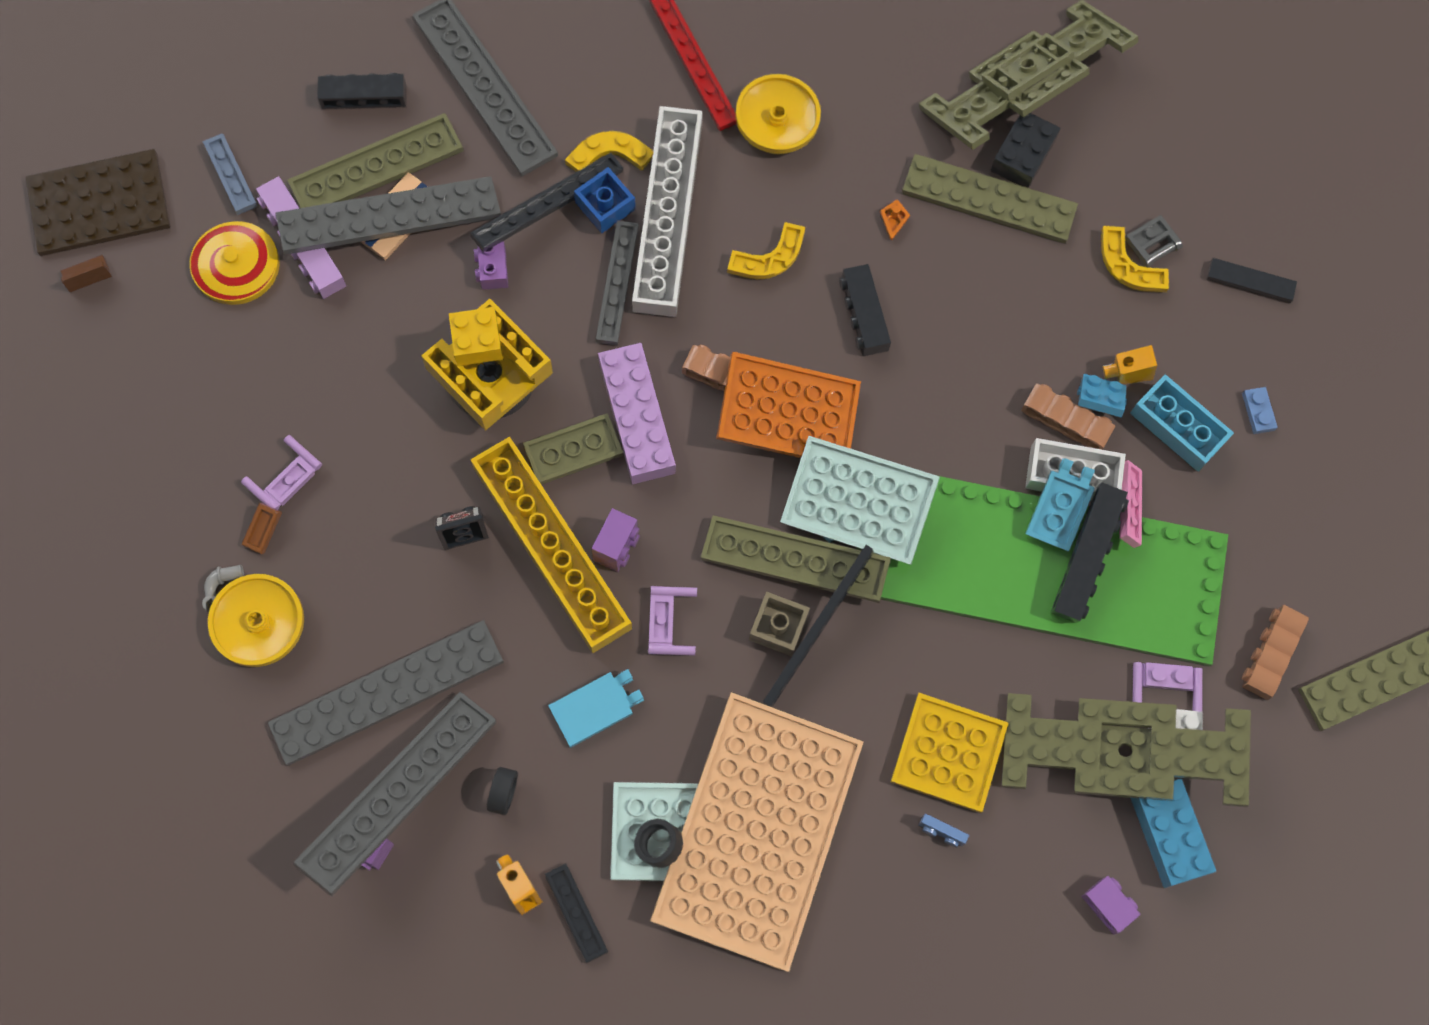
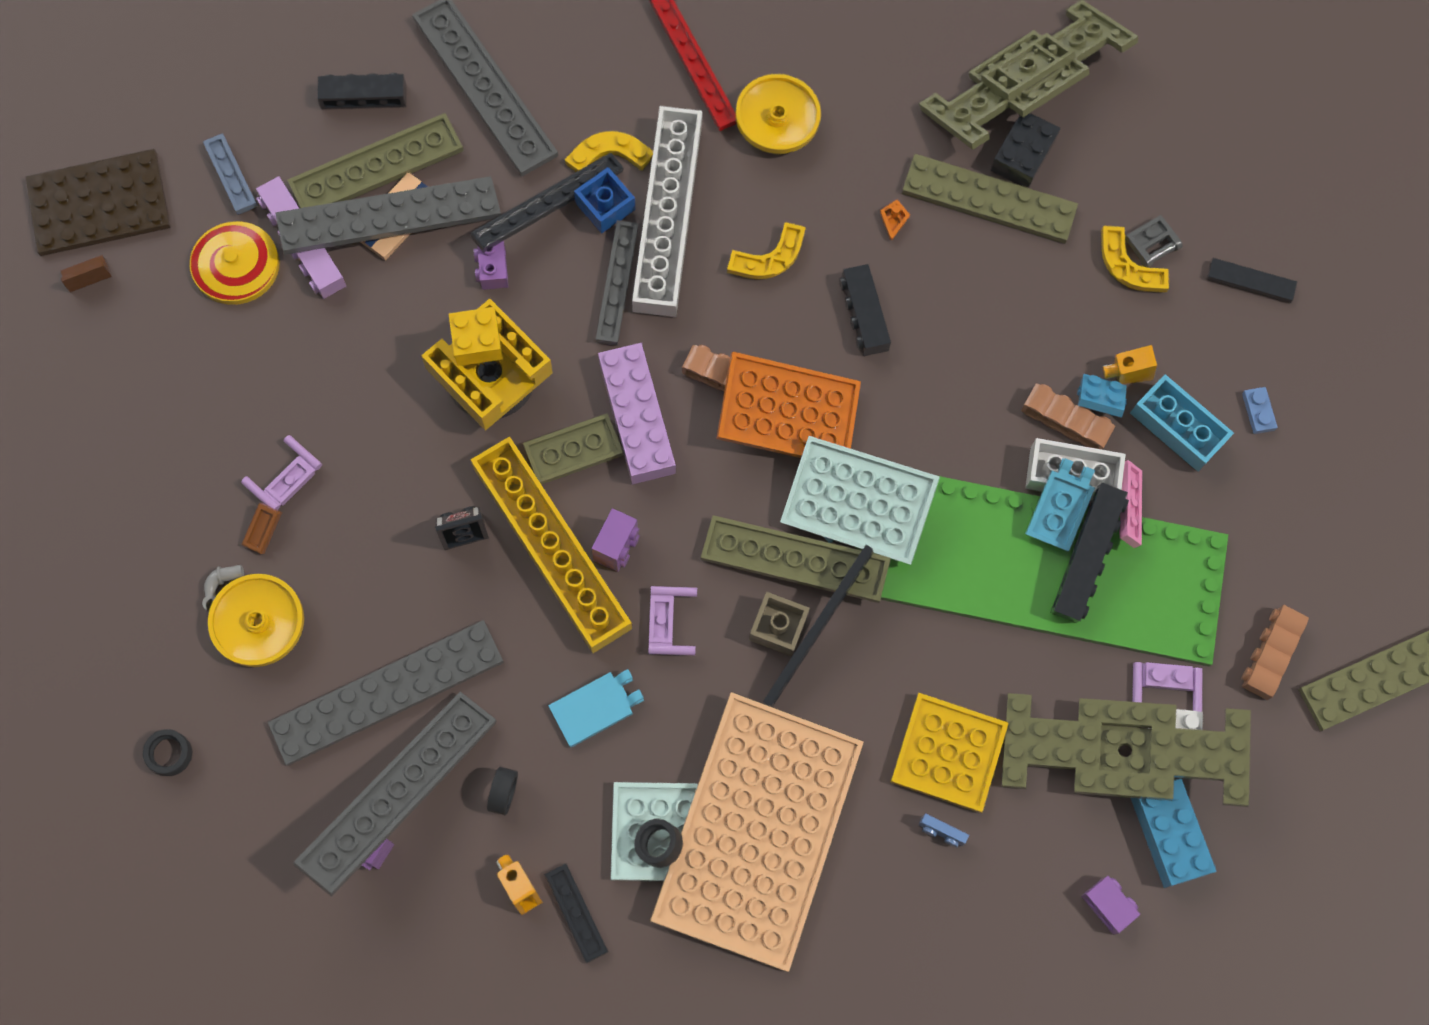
none -> black tyre [142,729,193,777]

